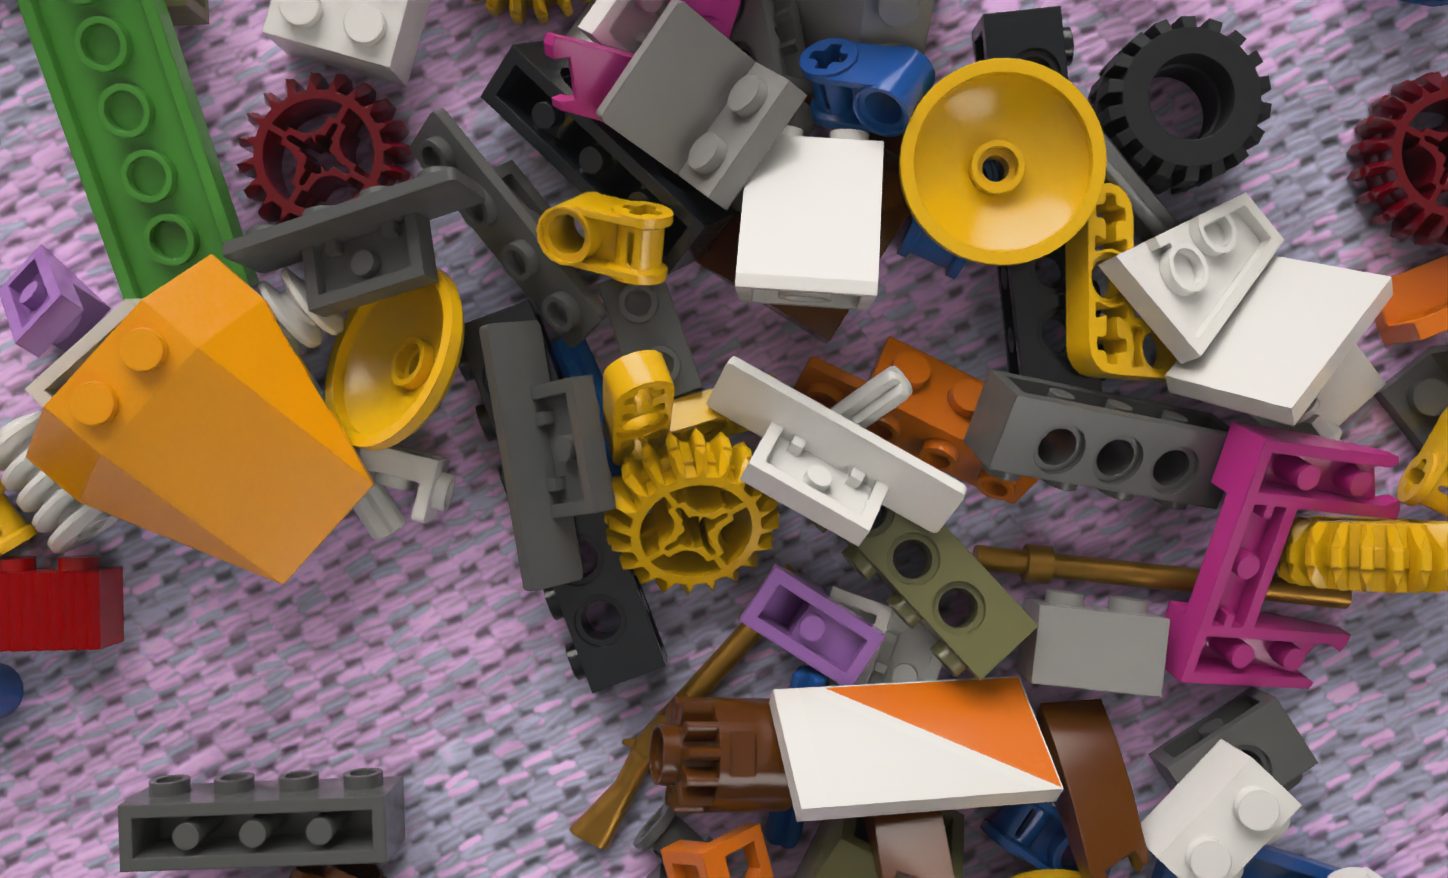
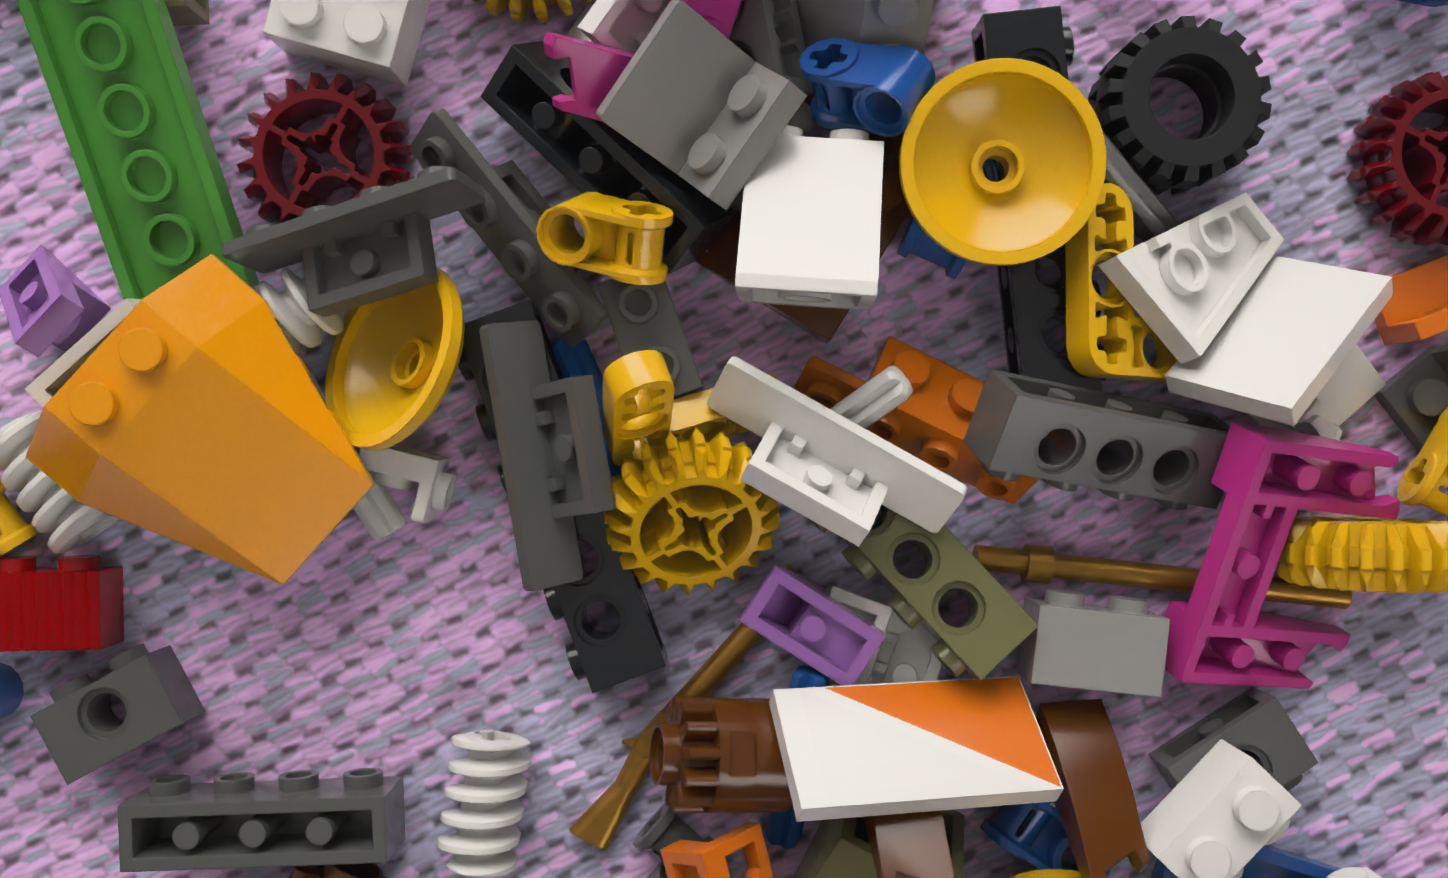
none -> dark grey brick [30,643,205,785]
none -> white piece [436,730,532,877]

